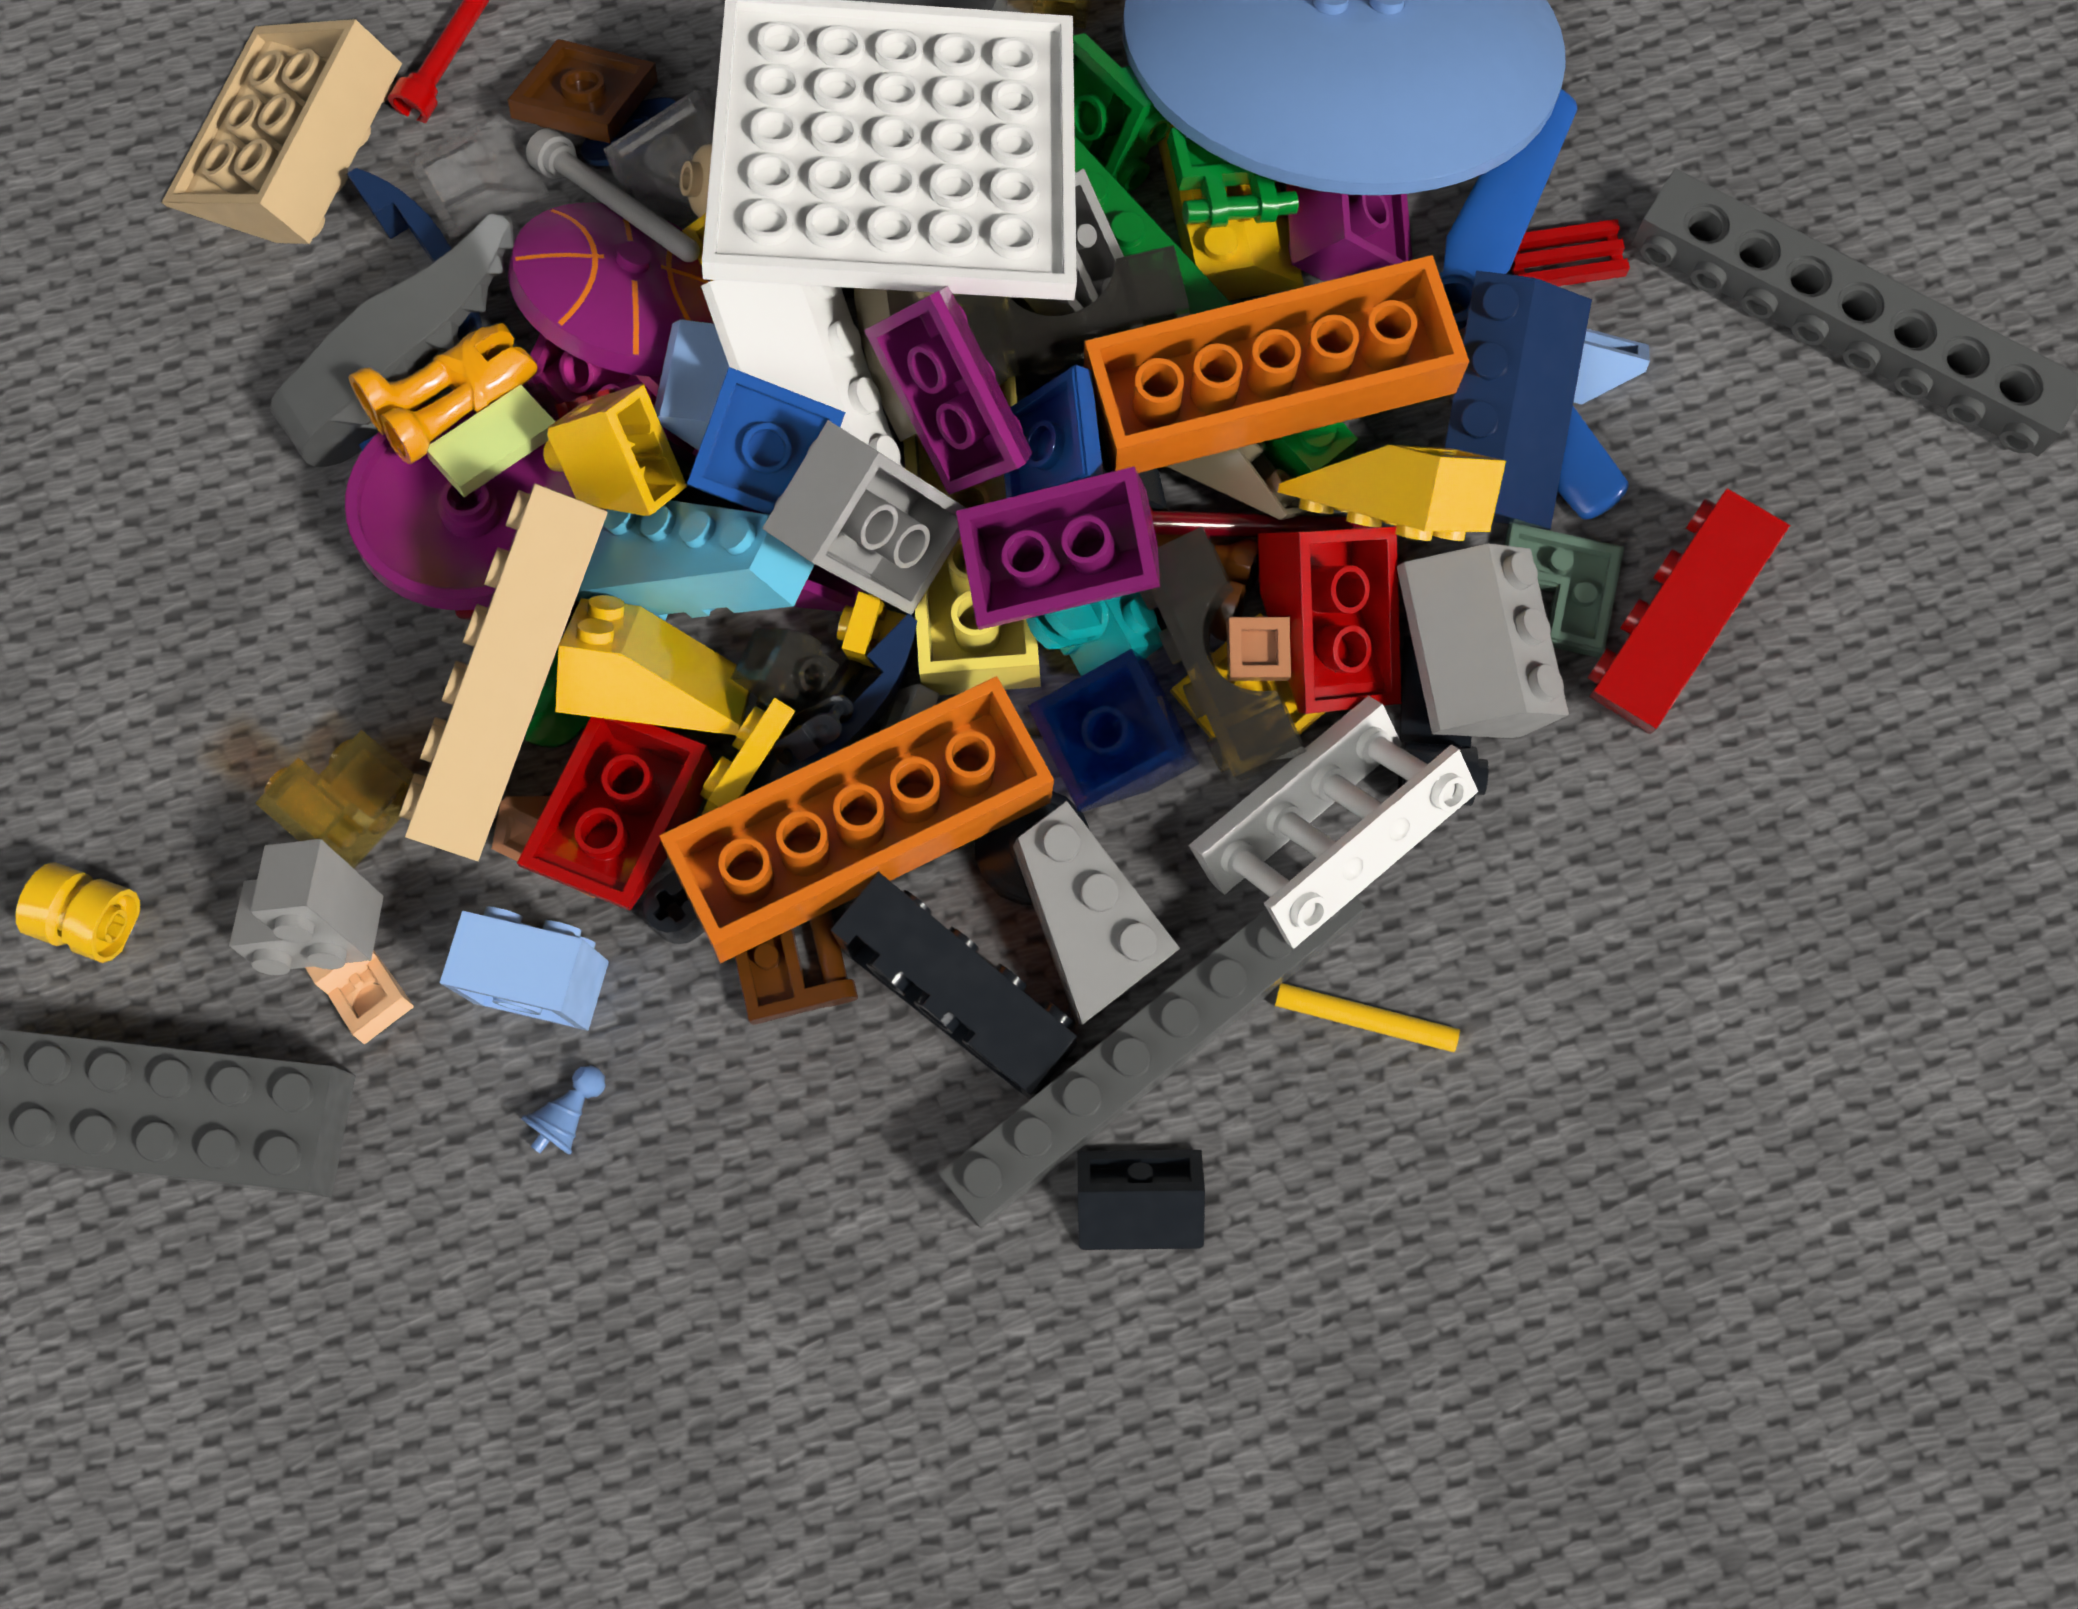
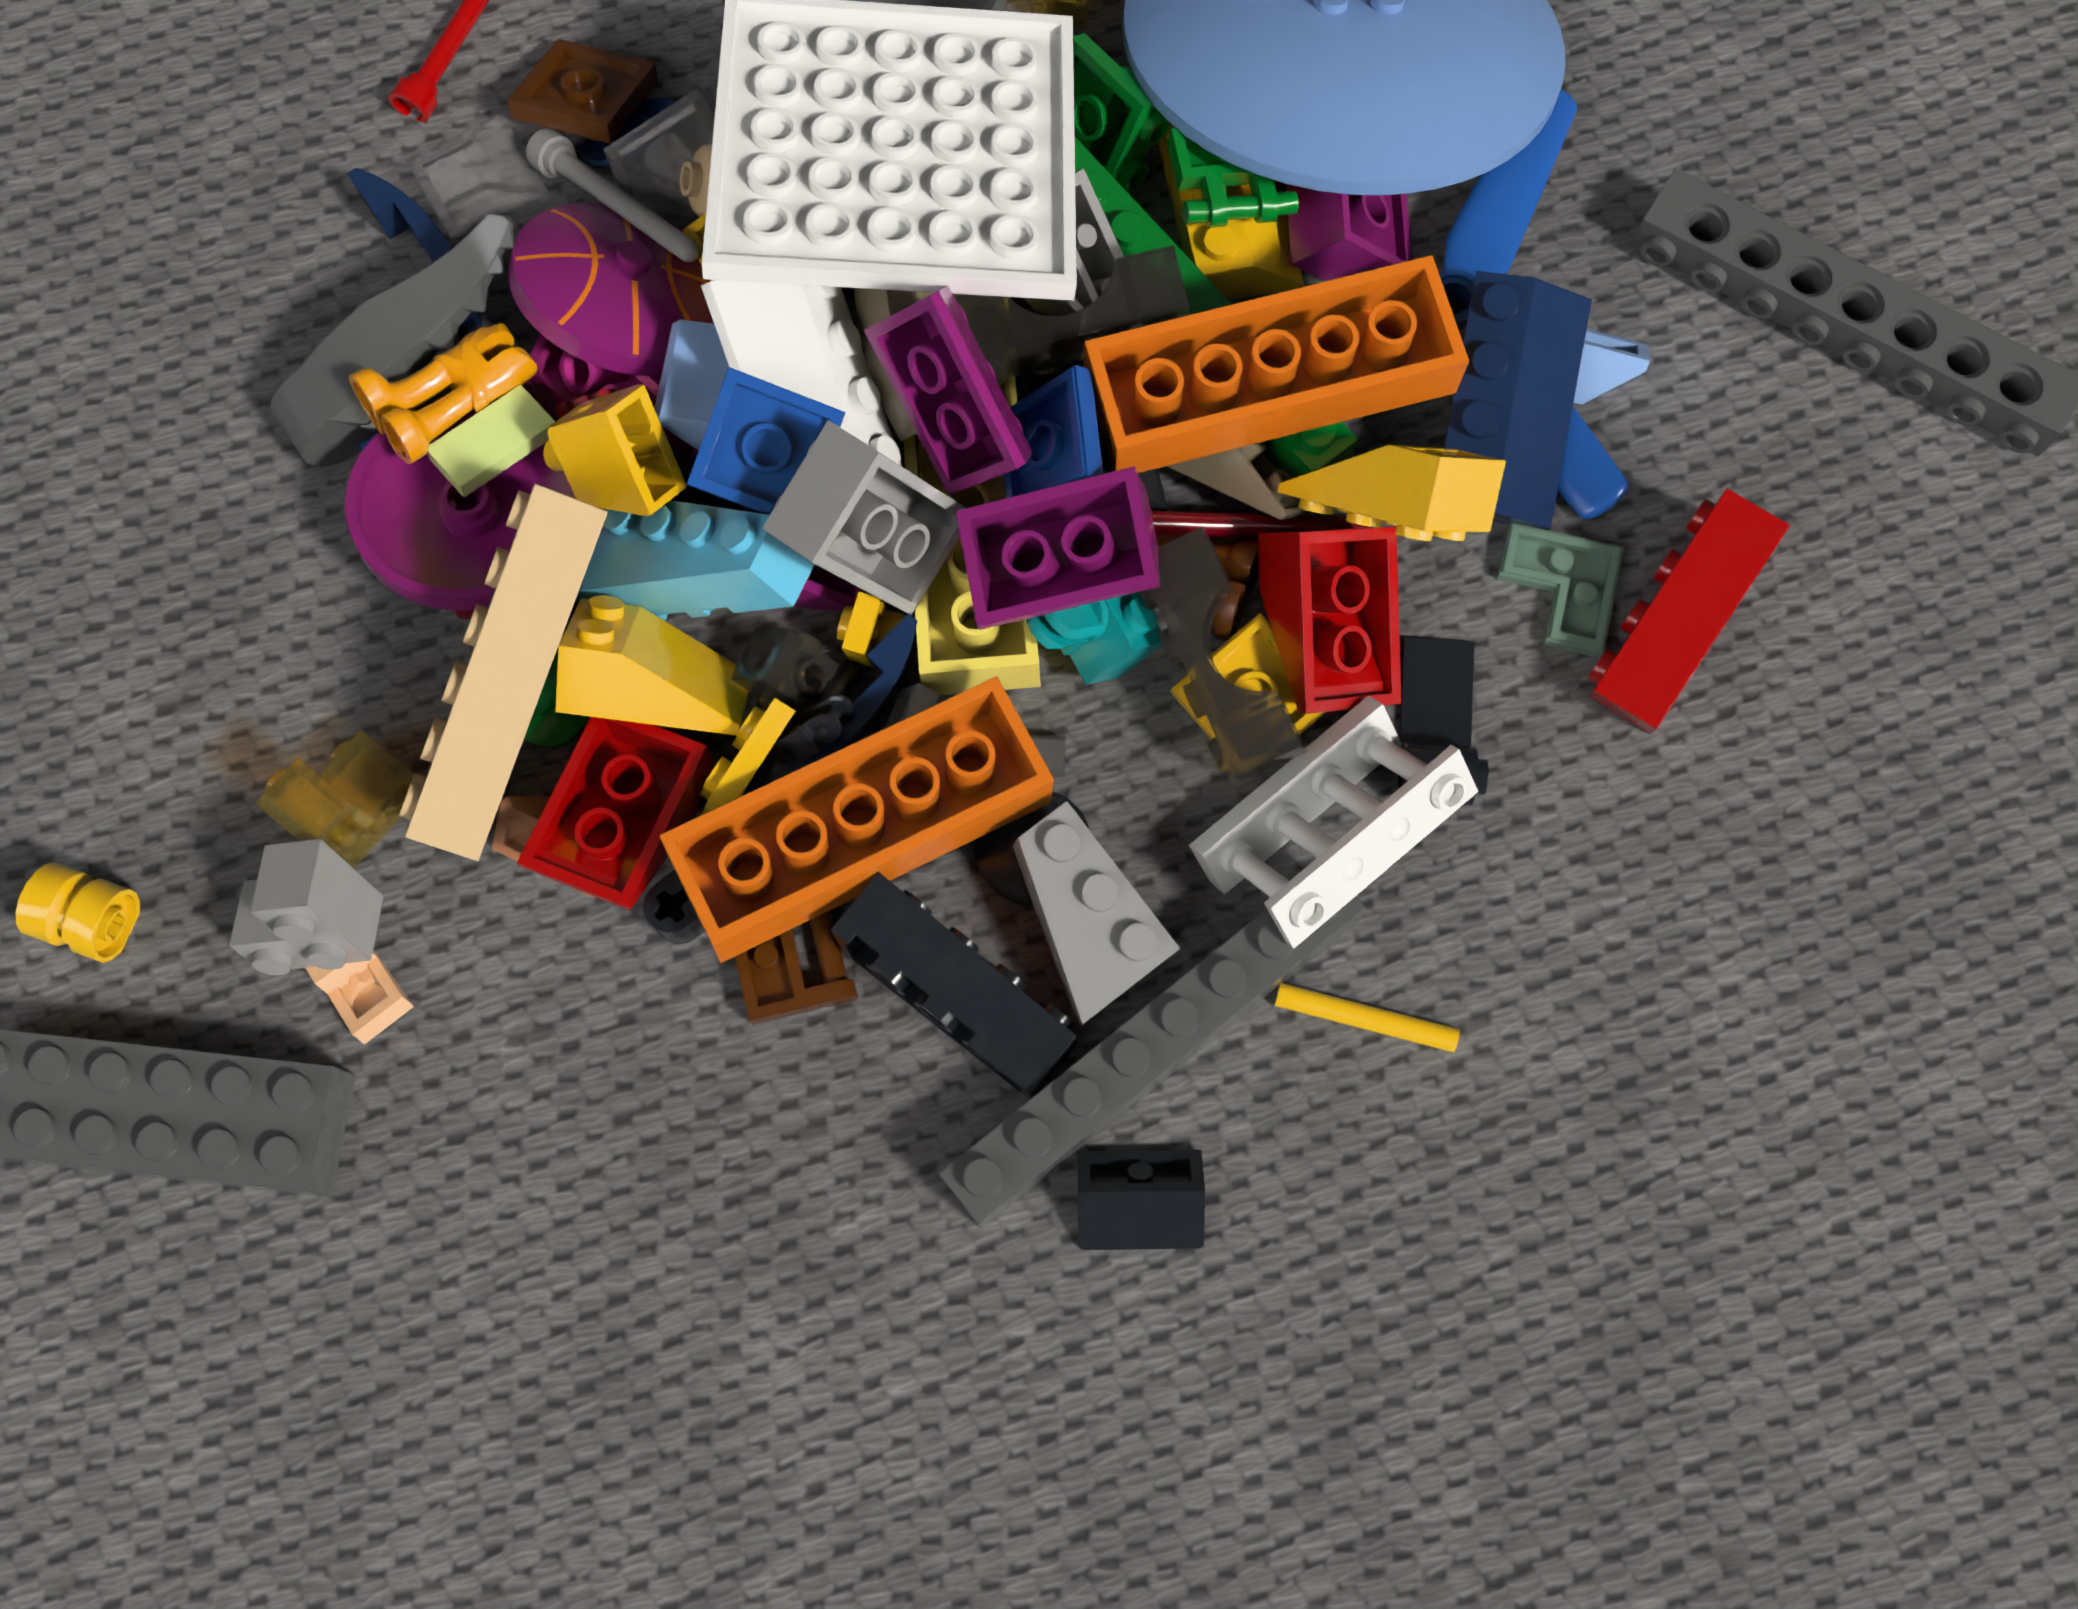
tan slope [161,19,402,244] -> none
light blue brick [440,906,609,1031] -> none
medium blue piece [522,1065,606,1155] -> none
clear blue slope [1028,649,1200,812] -> none
nougat tile [1226,617,1291,681] -> none
light grey slope [1397,543,1569,738] -> none
red tile [1511,219,1630,286] -> none

